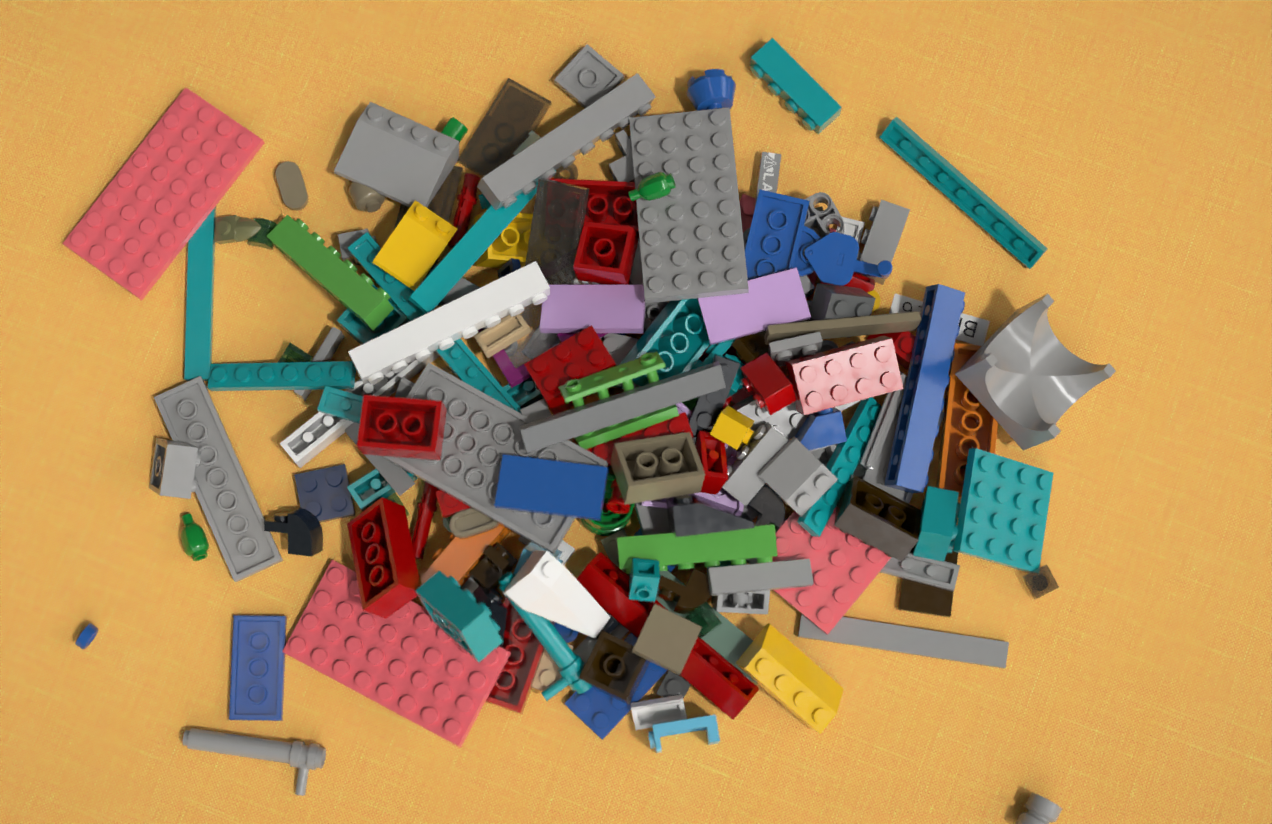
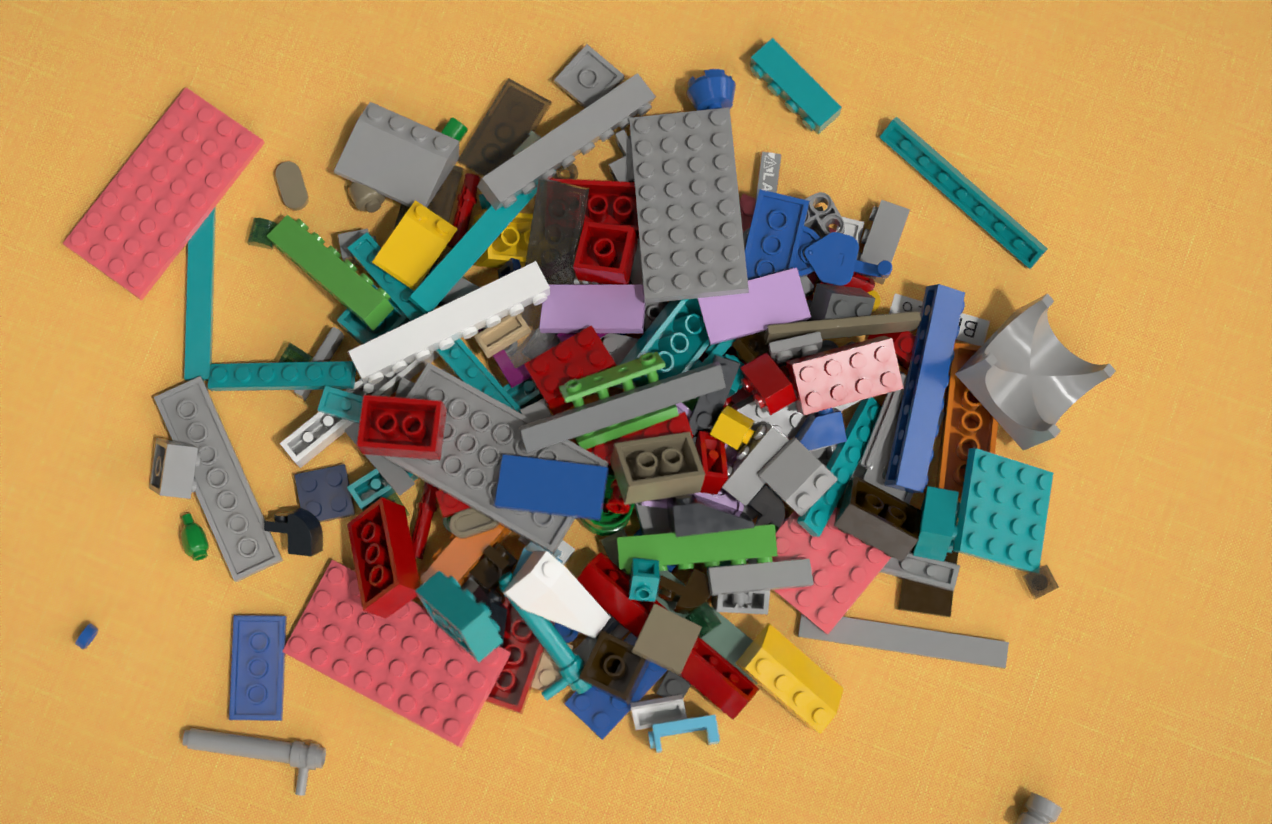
olive plate [214,215,261,244] -> none
green plant [628,172,676,201] -> none

